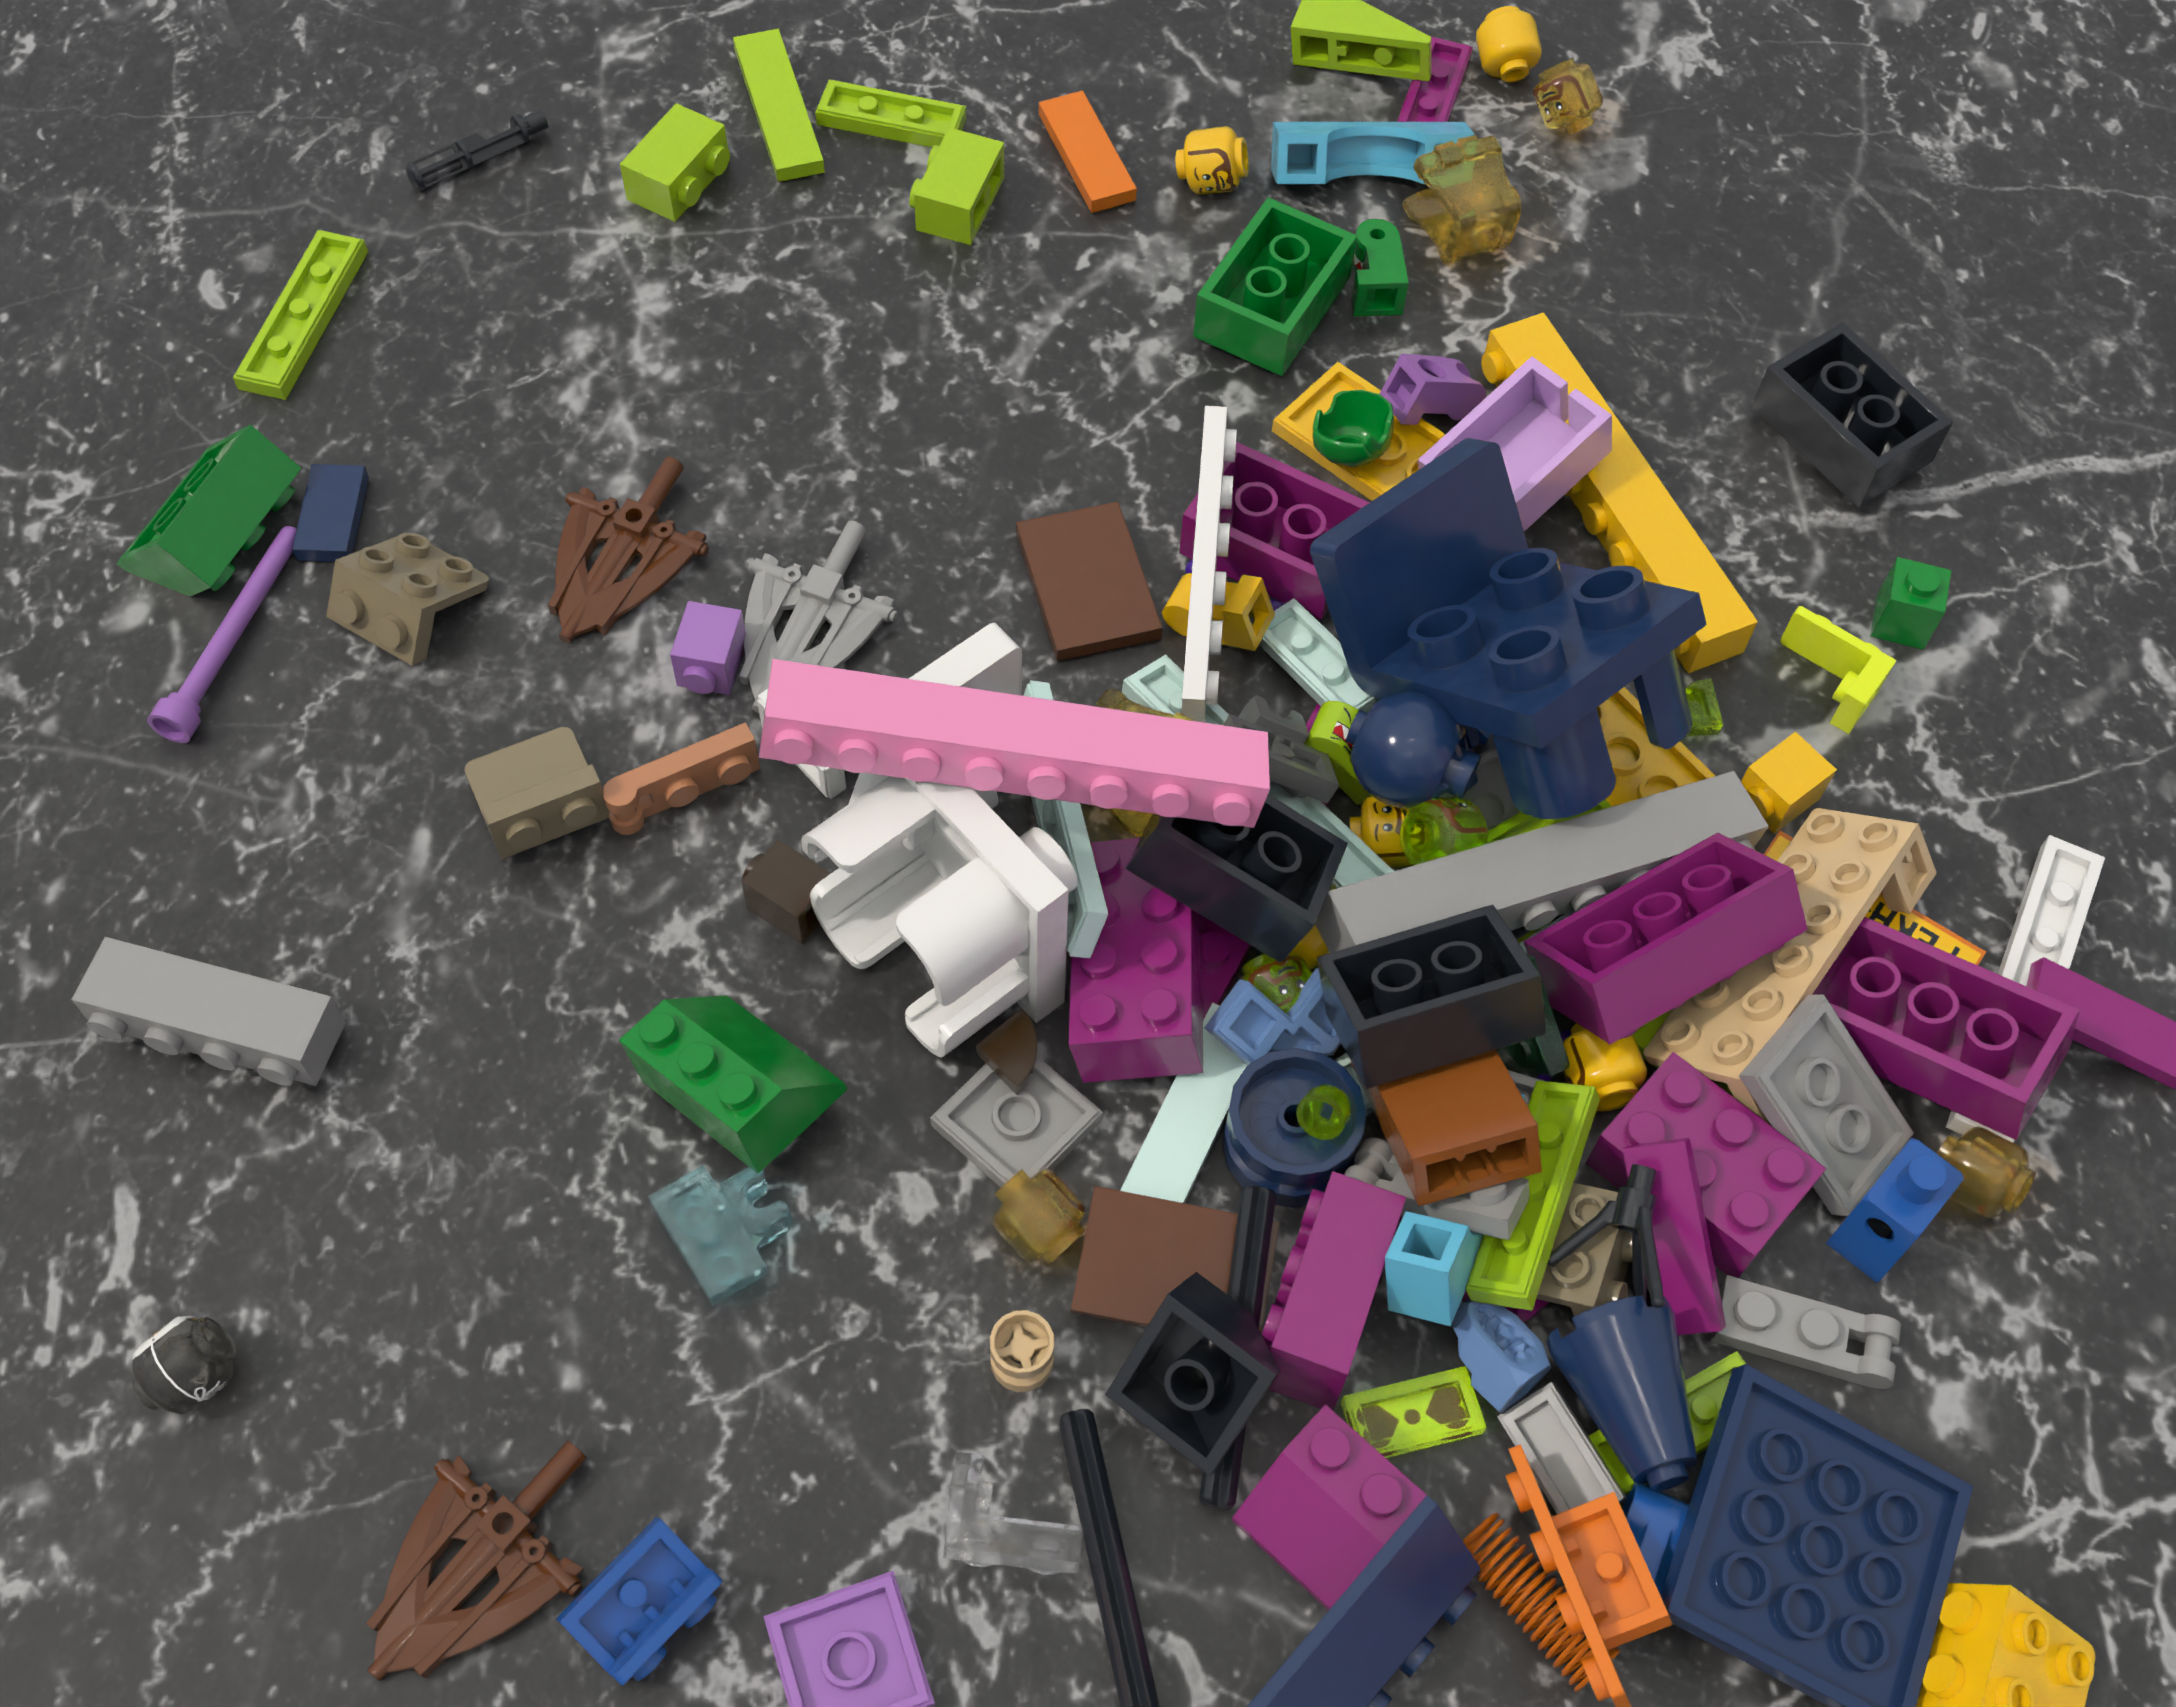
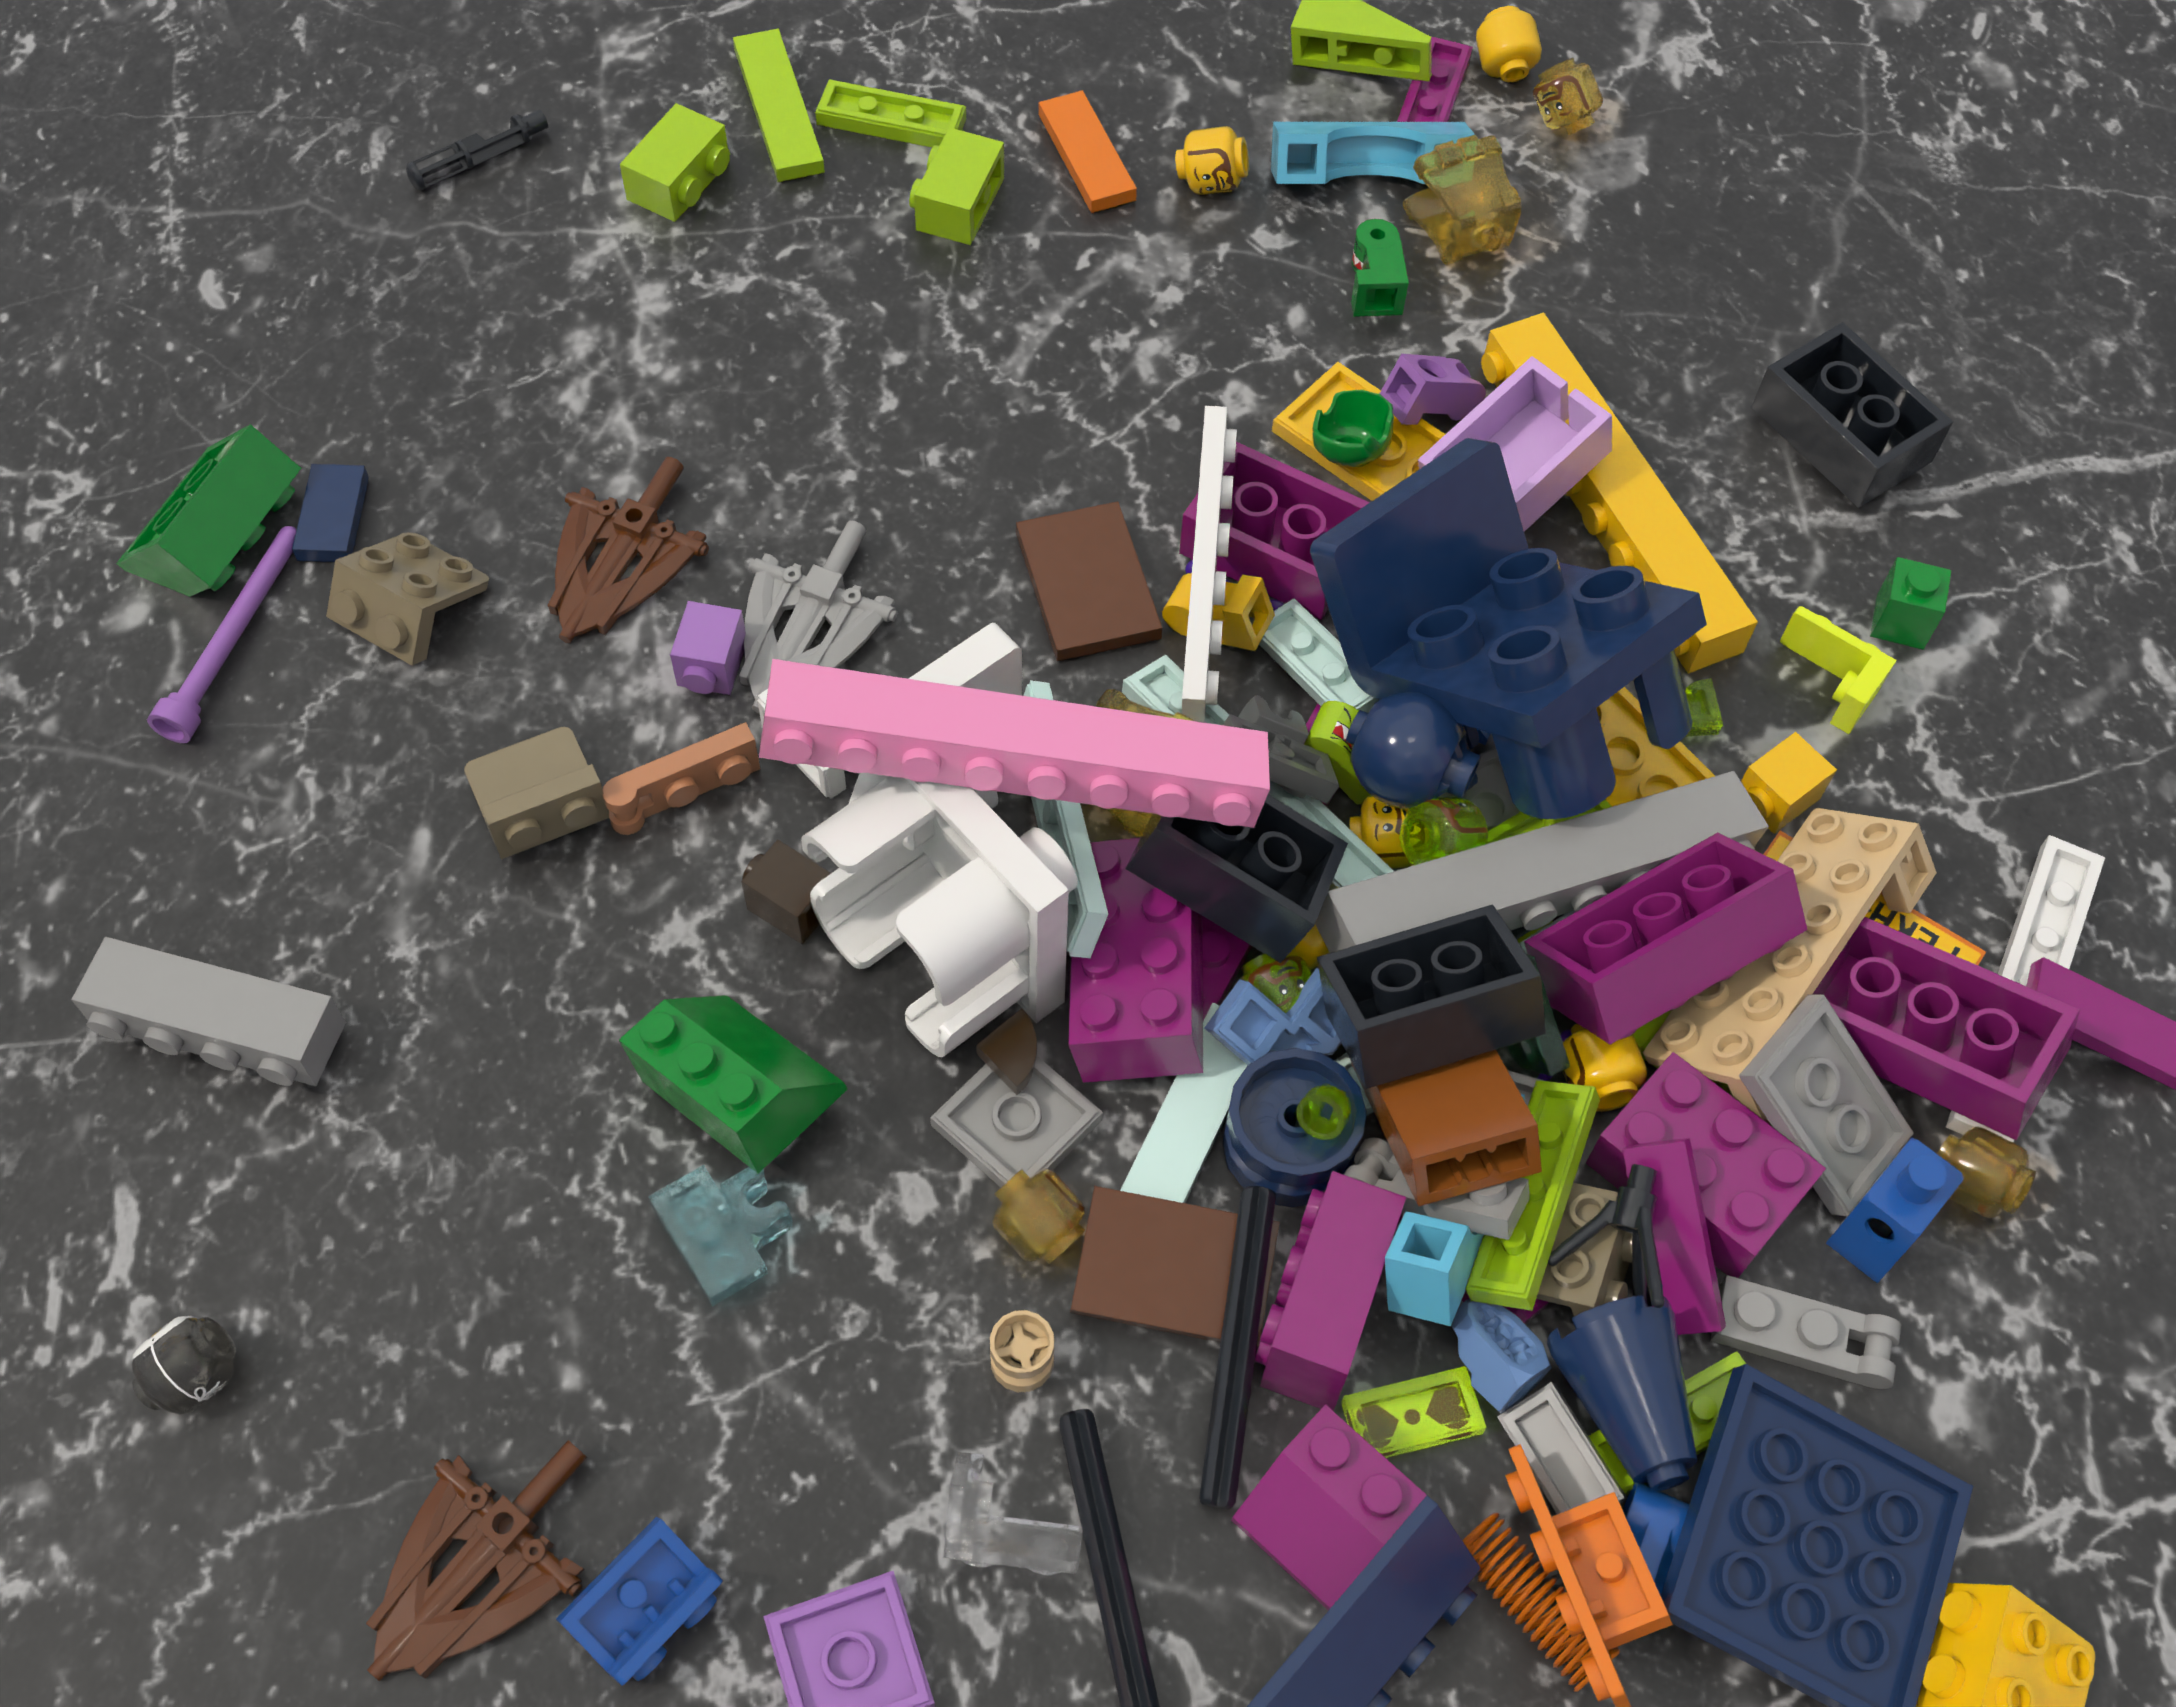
lime tile [233,230,368,400] -> none
black slope [1105,1272,1280,1476] -> none
green brick [1193,197,1357,376] -> none

